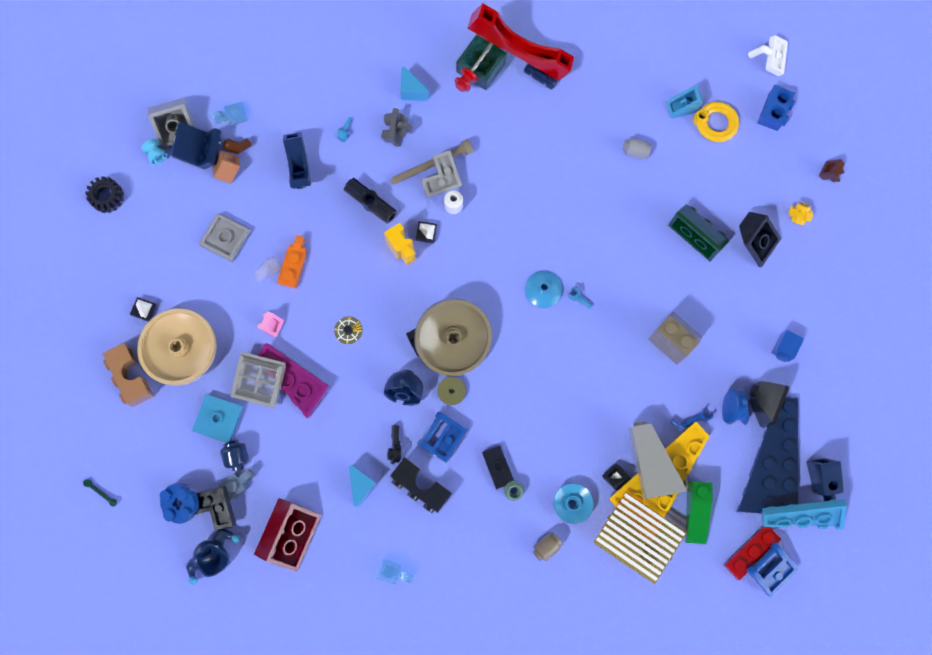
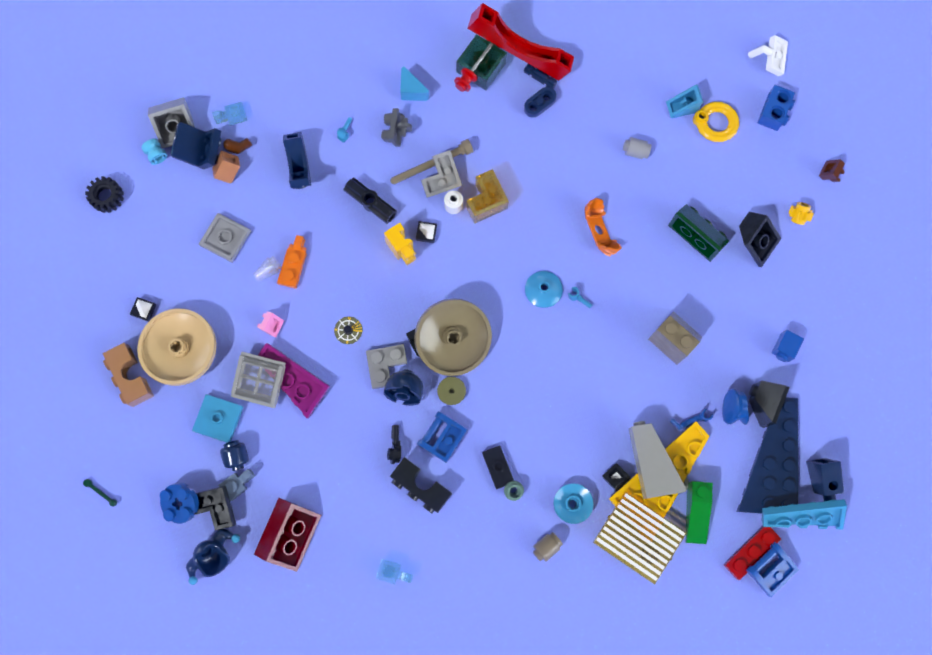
dark azure slope [349,466,377,507] -> none
none -> light grey plate [366,344,407,389]
none -> clear yellow brick [466,169,509,224]
none -> dark blue plate [524,87,556,118]
none -> orange piece [585,198,622,257]

